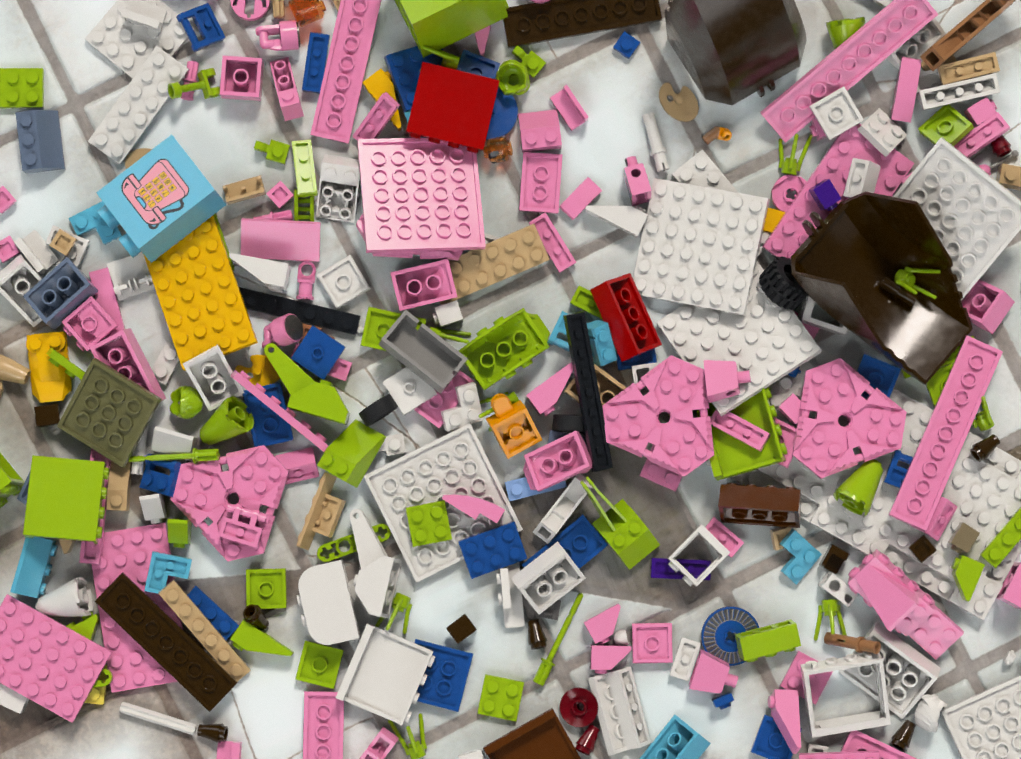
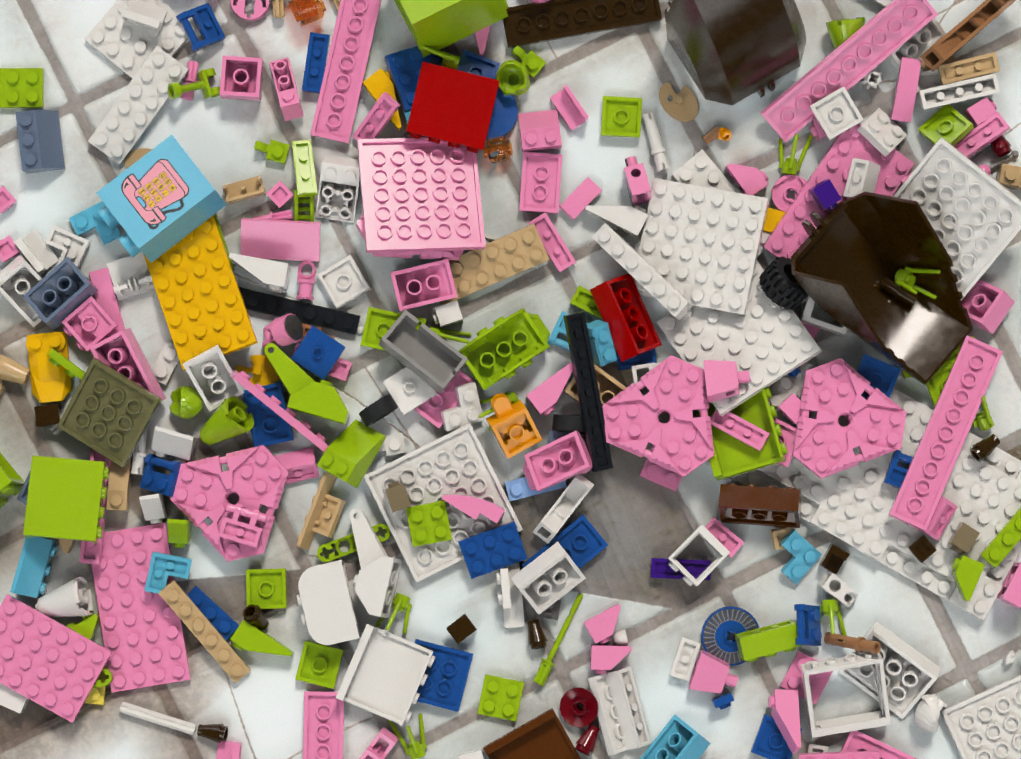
tan plate [49,229,77,256] -> none
dark brown plate [95,572,238,712] -> none
lime piece [128,448,220,464] -> none
bright pink piece [255,20,300,51] -> none
lime slope [580,476,660,570] -> none
blue plate [613,31,640,59] -> none
bright pink plate [632,623,673,663] -> none
lime cone [833,459,883,516] -> none
bright pink wedge [848,549,964,660] -> none
dark brown cone [891,720,916,751] -> none
none -> dark tan brick [385,481,411,512]
none -> white brick [592,223,693,320]
none -> lime plate [601,96,642,138]
none -> bright pink slope [725,163,769,196]
none -> blue plate [794,604,822,646]
none -> white gear [858,66,882,89]

